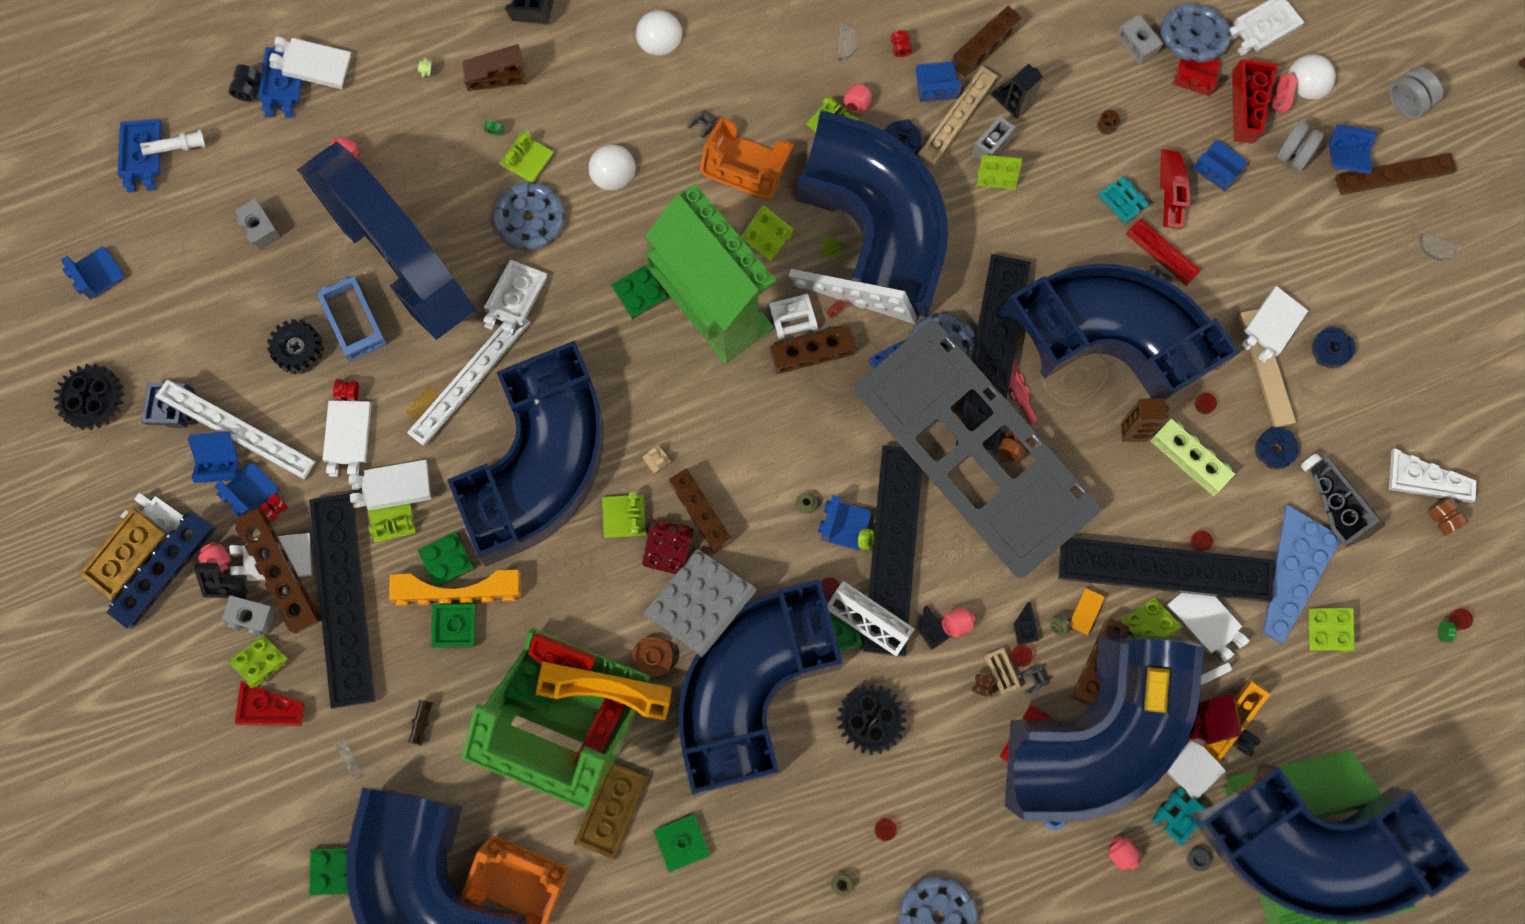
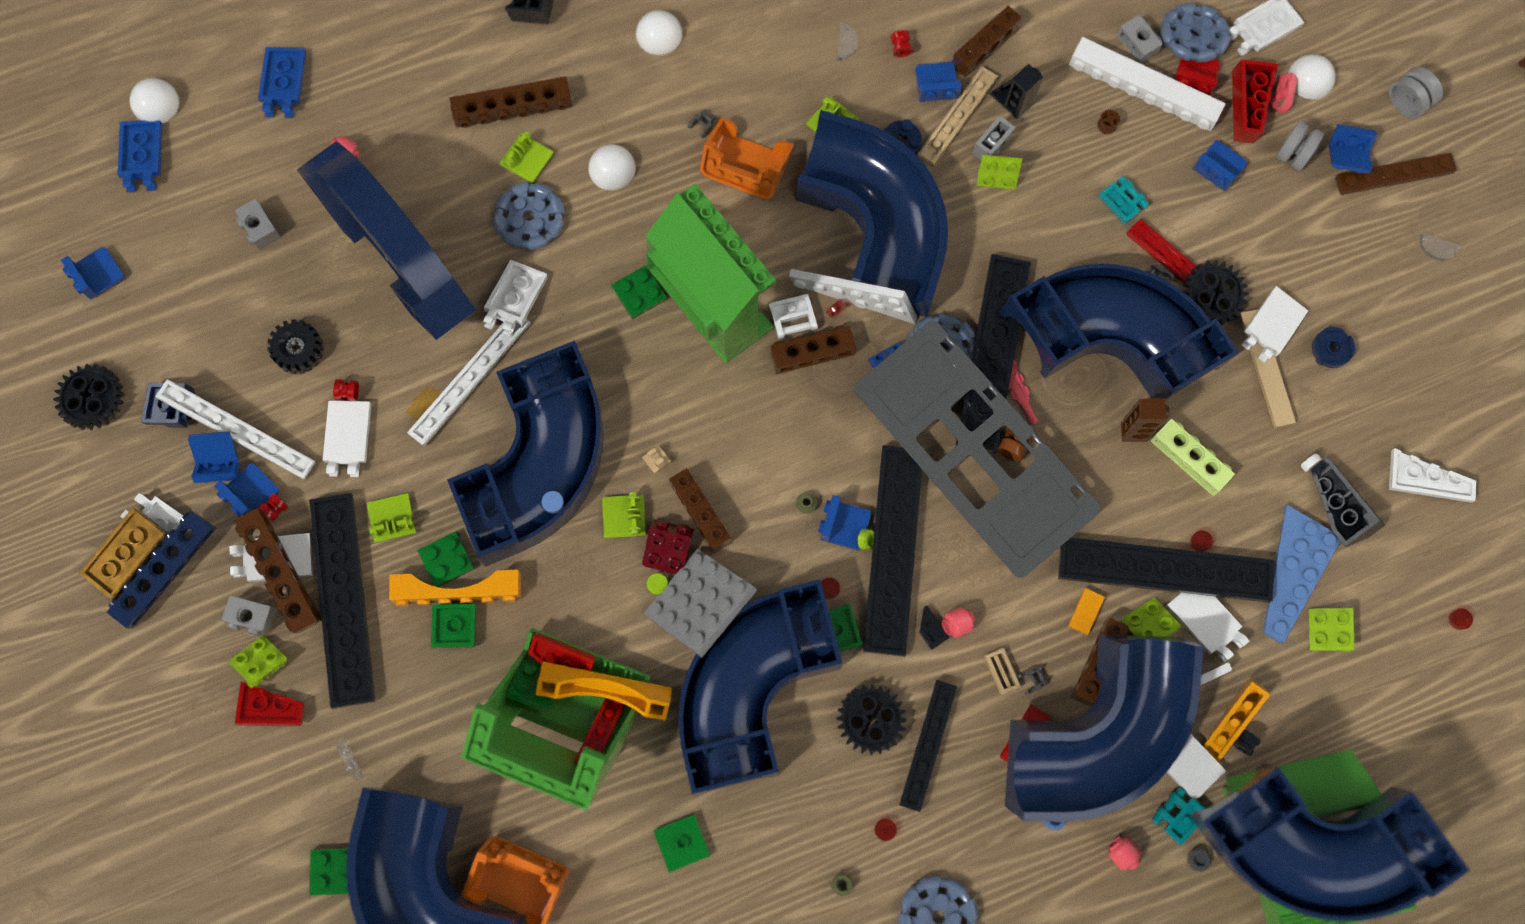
white pin [140,130,205,156] -> none
black plate [194,563,248,599] -> none
coral head [198,542,232,574] -> none
black wheel [228,65,261,102] -> none
white tile [269,37,351,89] -> none
medium blue window [317,276,388,362] -> none
white tile [349,460,431,511] -> none
dark brown pin [408,700,433,745] -> none
yellowish green plate [418,57,431,77] -> none
reddish brown wedge [463,44,526,91] -> none
green tile [484,121,504,135] -> none
pearl gold tile [574,763,649,860] -> none
dark orange tile [631,636,674,679] -> none
lime hinge [740,205,794,262] -> none
clear neon green plate [821,237,841,257] -> none
white fence [827,581,914,657] -> none
coral head [844,84,872,114] -> none
reddish brown wheel [971,674,996,697] -> none
clear red tile [1010,645,1033,667] -> none
black tile [1013,602,1039,645] -> none
olive plate [1050,615,1070,636] -> none
yellow tile [1144,667,1170,713] -> none
red slope [1159,149,1190,229] -> none
dark red bracket [1189,694,1242,746] -> none
clear red tile [1195,393,1217,414] -> none
dark blue plate [1255,428,1299,470] -> none
dark orange wheel [1427,497,1469,536] -> none
green tile [1438,621,1456,643] -> none
none -> white piece [129,78,179,123]
none -> reddish brown brick [449,76,572,128]
none -> medium blue tile [542,491,564,514]
none -> lime tile [647,573,668,596]
none -> black plate [899,680,957,812]
none -> white brick [1069,37,1226,131]
none -> black gear [1182,260,1249,325]

